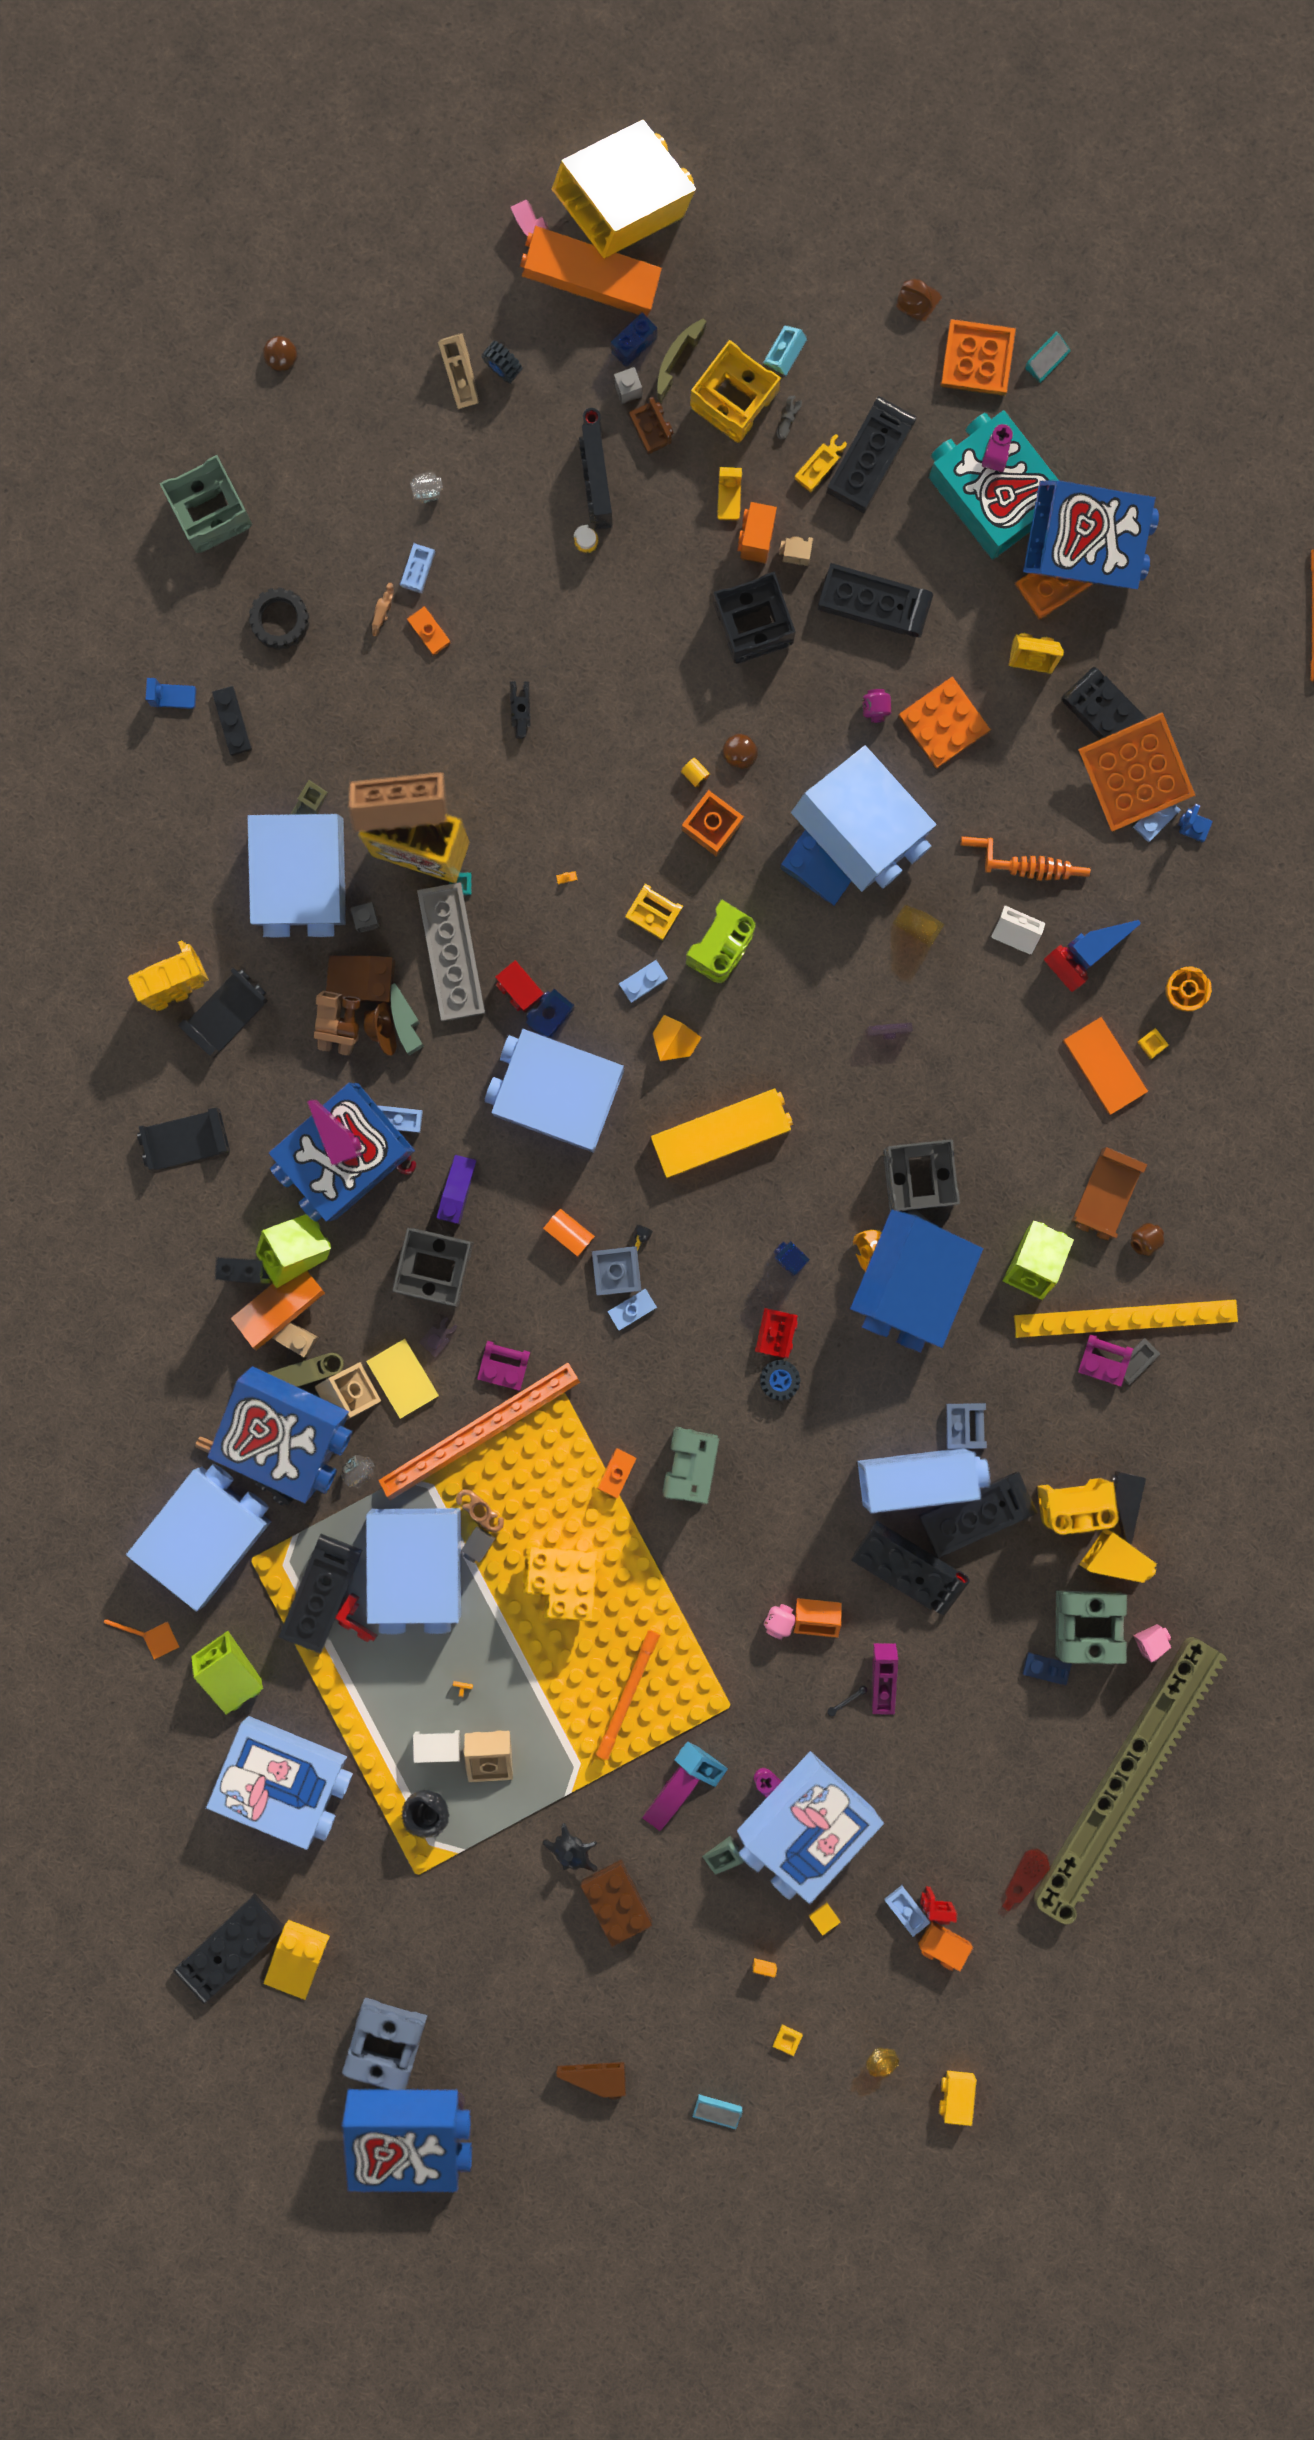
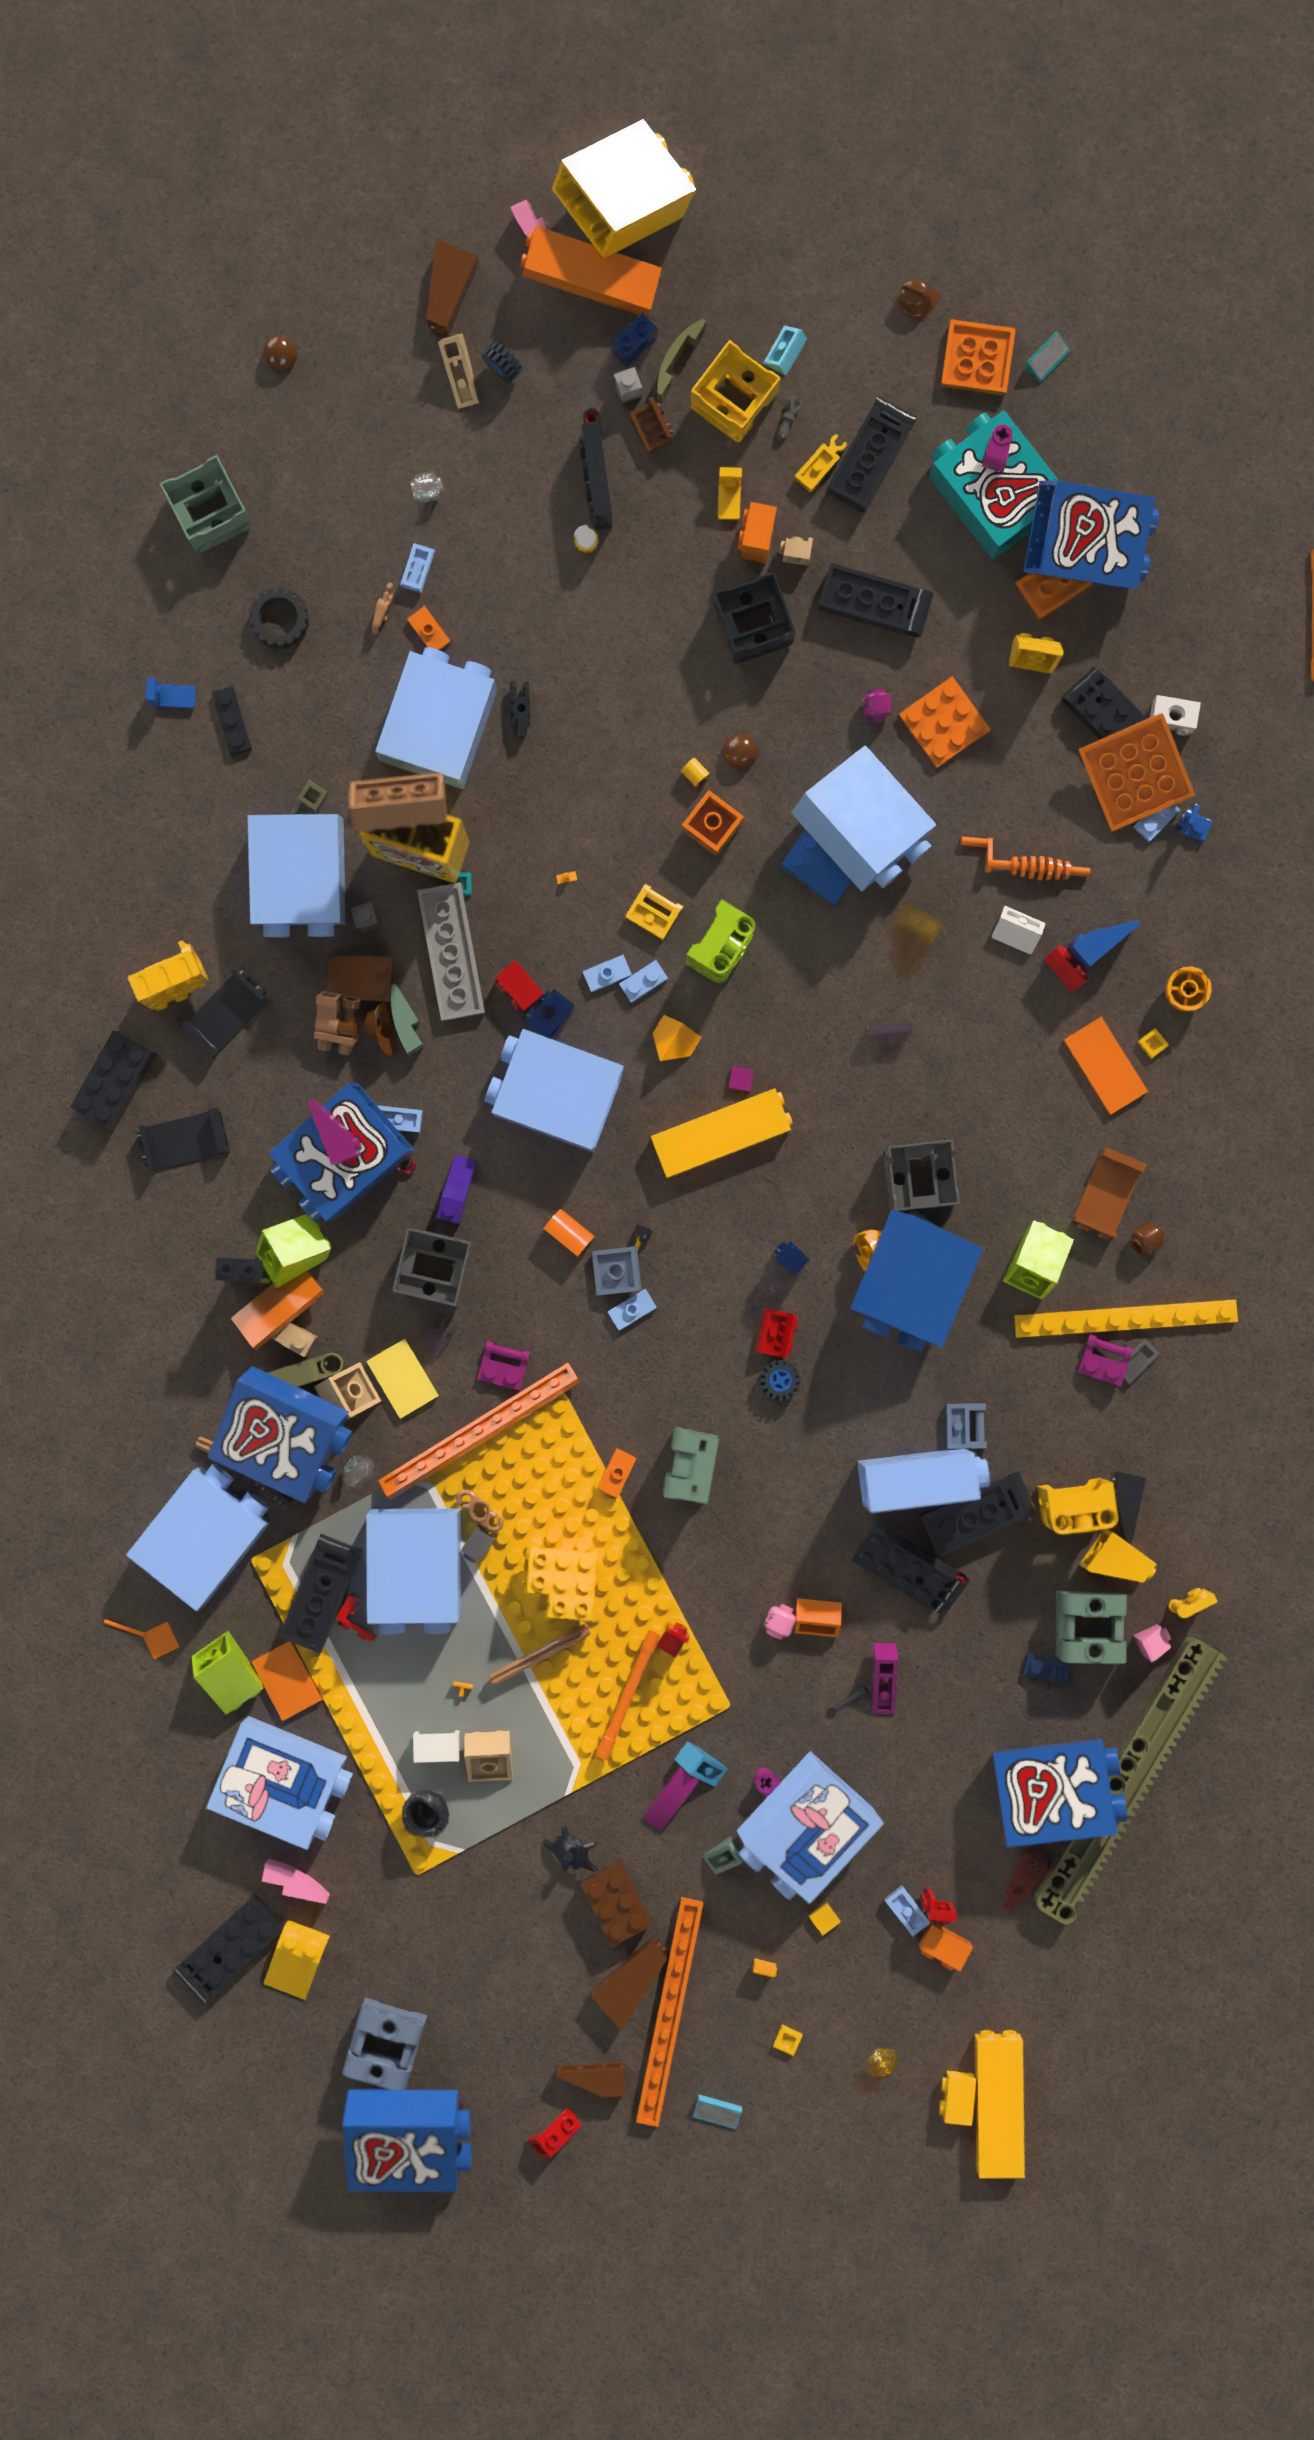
none -> black brick [70,1030,157,1131]
none -> orange tile [251,1641,323,1721]
none -> bright pink slope [262,1859,330,1904]
none -> light blue brick [375,647,497,789]
none -> reddish brown slope [426,239,479,335]
none -> medium nougat axle [489,1624,591,1685]
none -> red bracket [527,2108,581,2158]
none -> light blue plate [583,955,632,992]
none -> reddish brown slope [591,1937,667,2031]
none -> orange plate [636,1897,703,2127]
none -> red bracket [656,1622,690,1658]
none -> magenta tile [728,1066,754,1092]
none -> yellow brick [975,2030,1025,2178]
none -> brick [993,1738,1128,1847]
none -> white brick [1150,695,1201,736]
none -> yellow plate [1168,1588,1217,1618]

